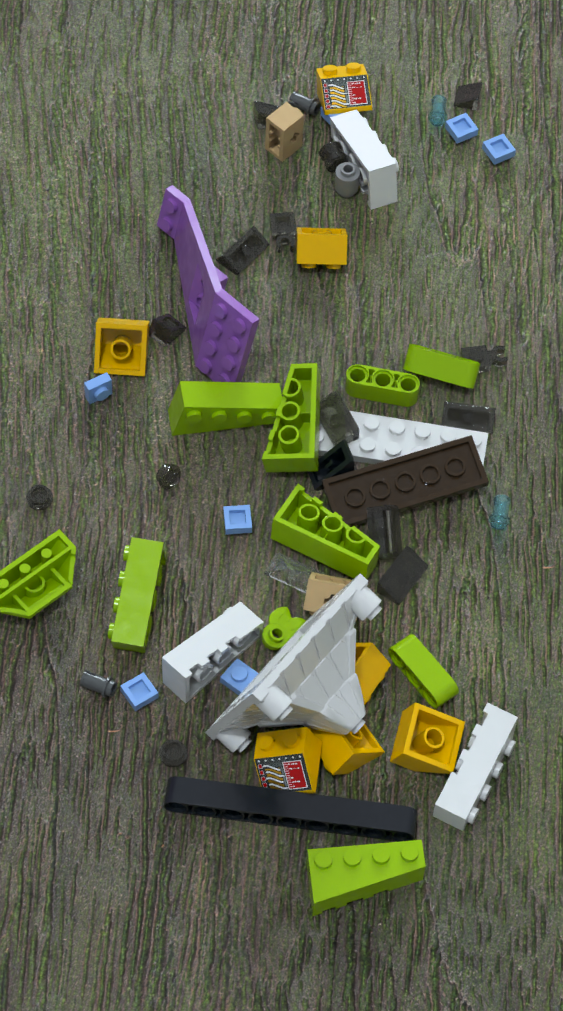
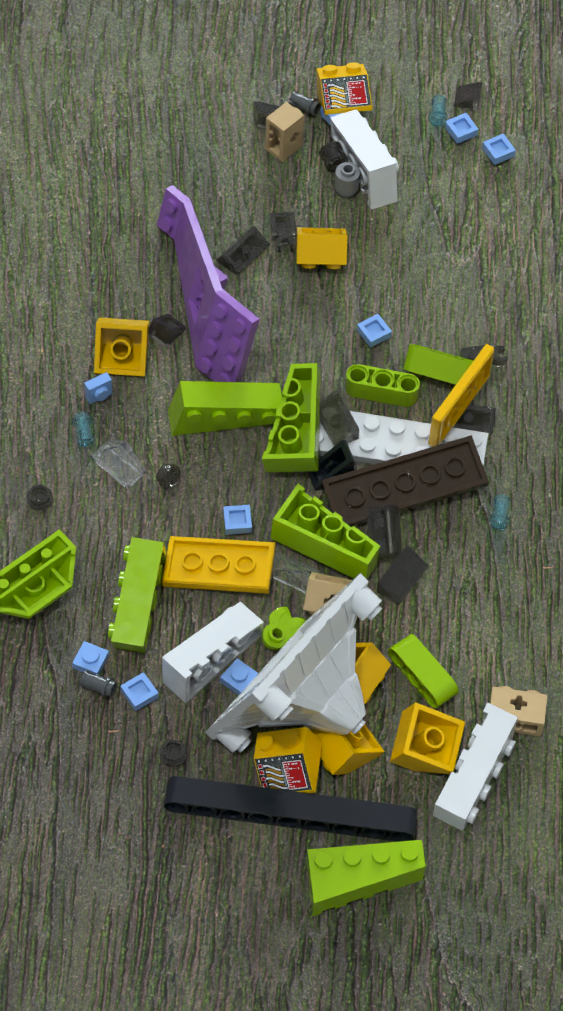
none -> clear light blue pin [72,412,94,447]
none -> light blue plate [72,641,109,675]
none -> clear slope [90,440,146,489]
none -> yellow tile [162,536,276,594]
none -> light blue plate [357,314,392,348]
none -> yellow tile [428,343,494,447]
none -> tan brick [489,686,548,737]

